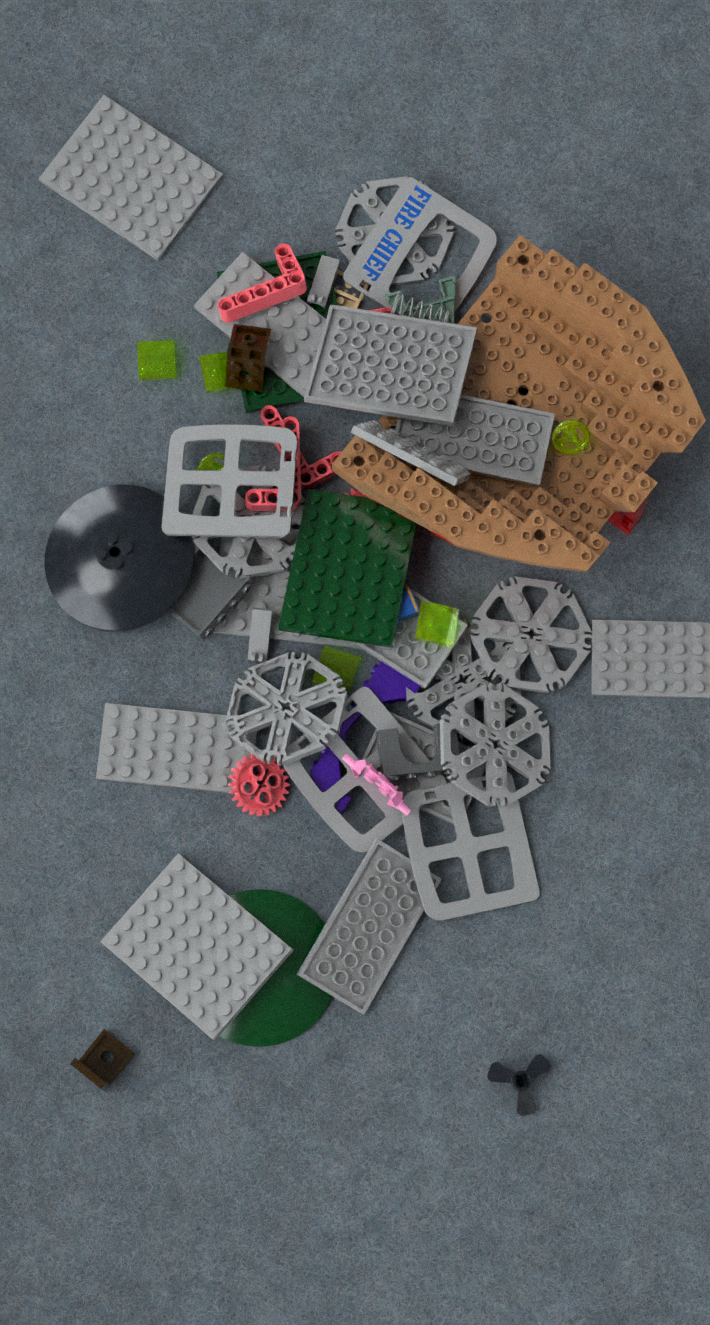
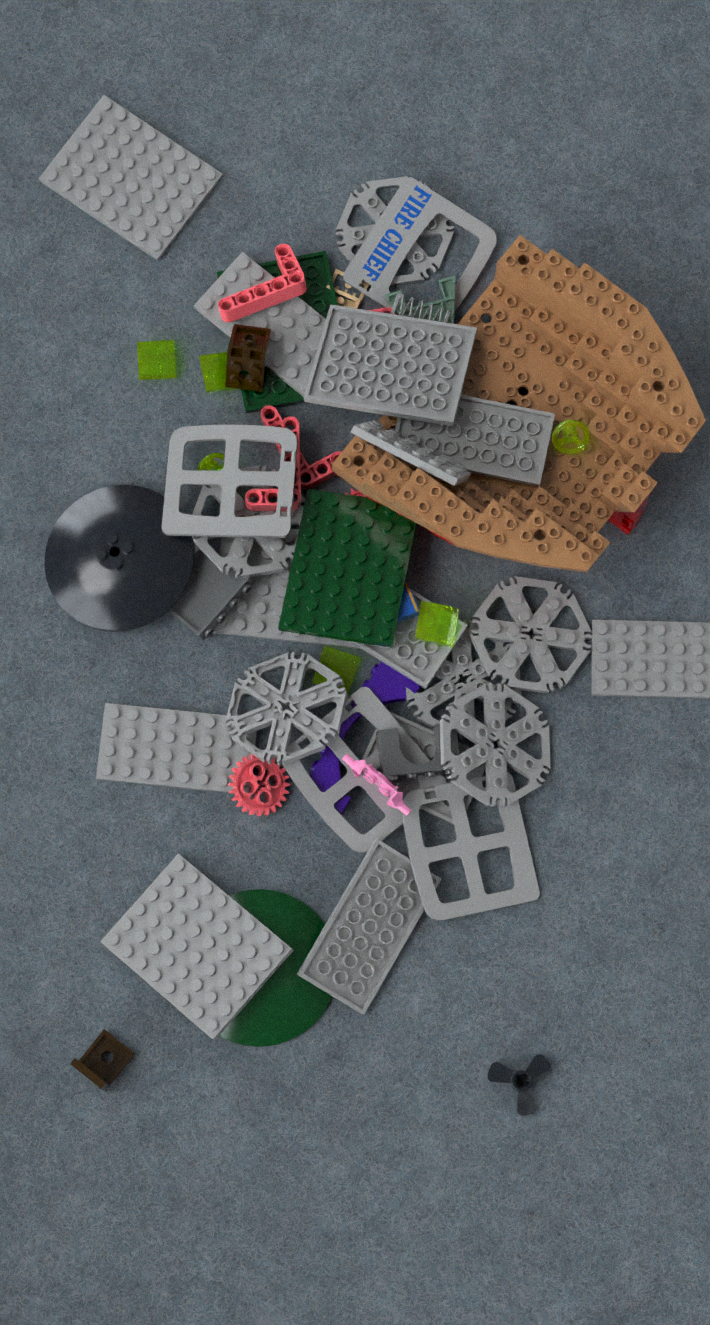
light grey hinge [248,608,272,662] -> none
light grey hinge [307,255,340,308] -> none

